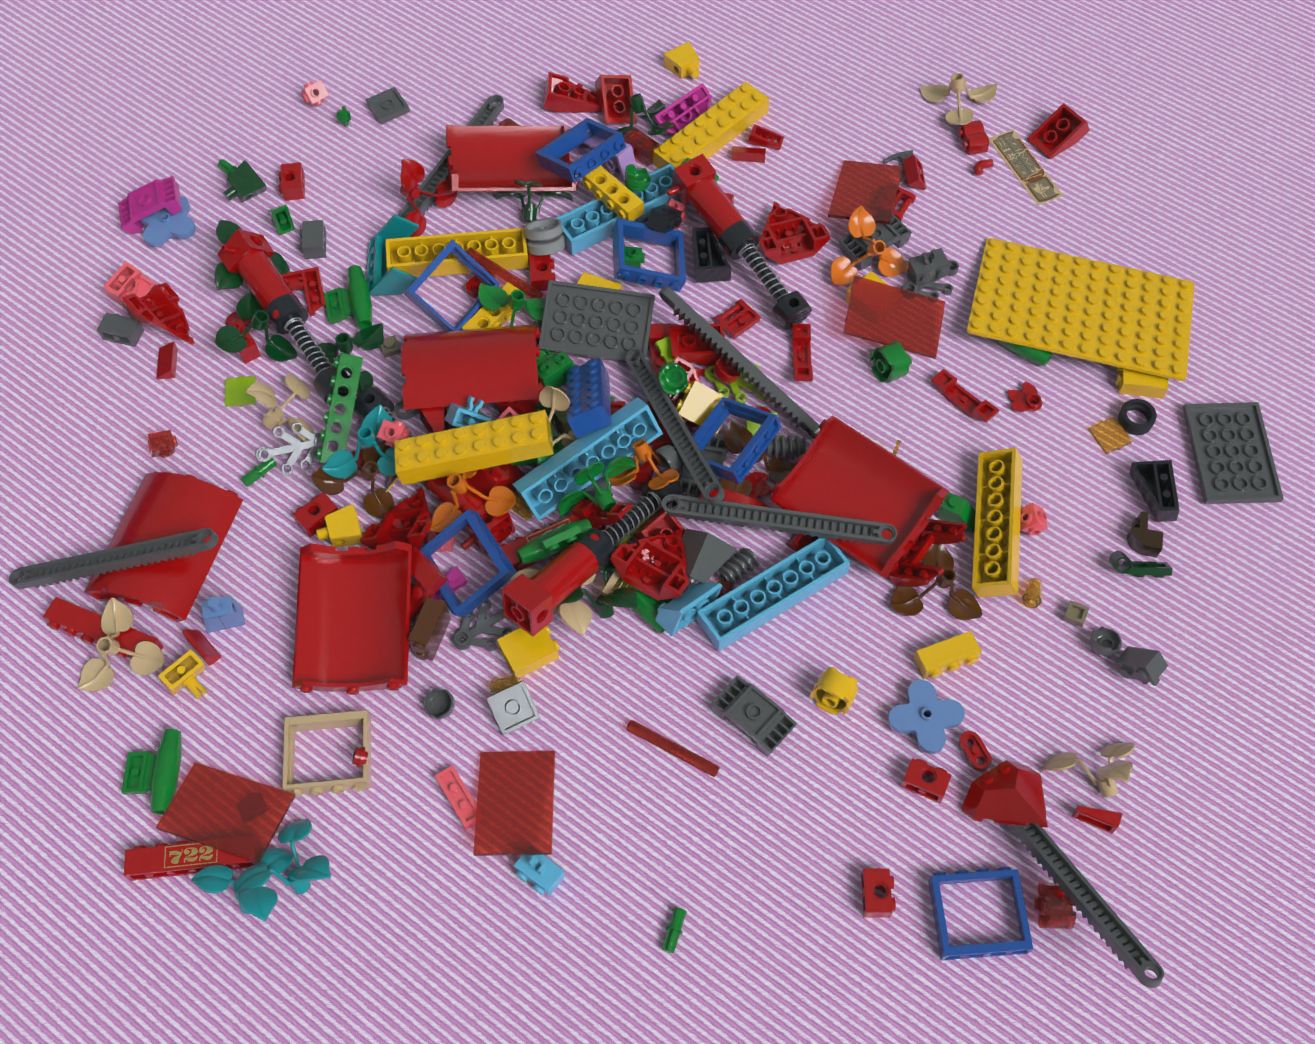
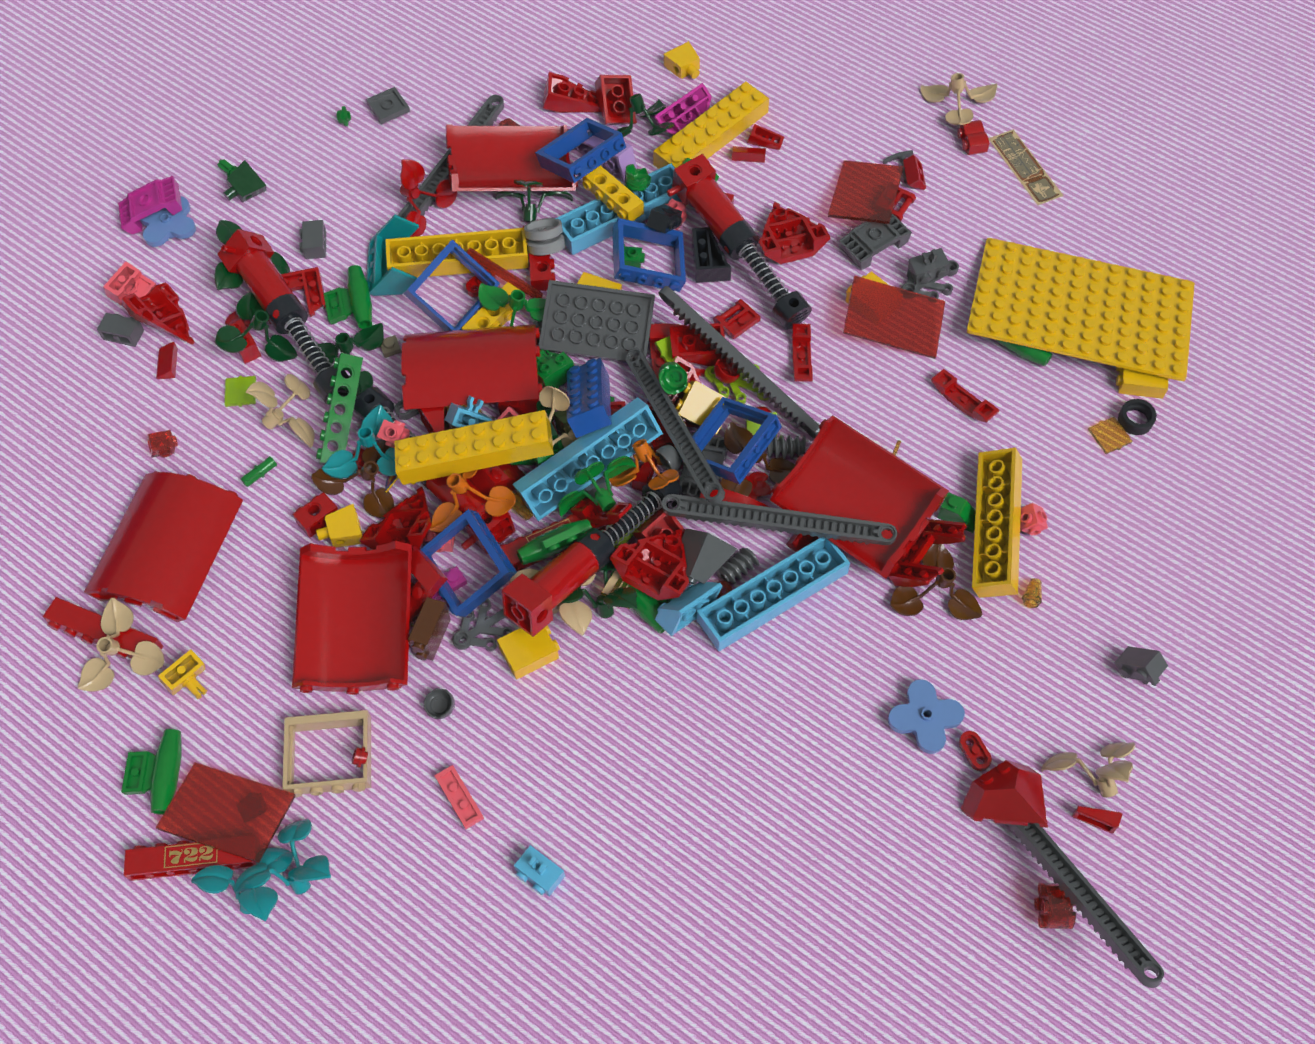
dark grey gear [9,528,219,589] -> none
red slope [182,629,222,666] -> none
medium blue torso [202,596,245,633] -> none
plant [255,422,329,474] -> none
green slope [268,204,295,236] -> none
red brick [278,162,305,201] -> none
coral brick [301,80,329,106] -> none
clear red piece [473,751,555,856] -> none
plate [486,680,541,736] -> none
clear yellow cone [490,675,521,693] -> none
clear red brick [623,127,659,166] -> none
clear red axle [627,720,720,777] -> none
green axle [662,907,687,953] -> none
dark grey plate [711,675,797,757] -> none
yellow brick [810,667,858,715] -> none
orange plant [830,205,908,286] -> none
red brick [861,868,896,918] -> none
green brick [870,341,912,383] -> none
red brick [901,758,952,803] -> none
yellow brick [913,631,982,679] -> none
blue window [928,867,1033,961] -> none
red arm [973,159,994,176] -> none
red plate [1007,381,1043,412] -> none
red slope [1027,103,1090,159] -> none
dark tan plate [1063,600,1089,627] -> none
dark grey hair [1090,627,1122,656] -> none
dark green plate [1109,551,1173,578] -> none
dark brown brick [1126,511,1163,558] -> none
black wedge [1129,460,1180,522] -> none
dark grey plate [1183,402,1284,504] -> none

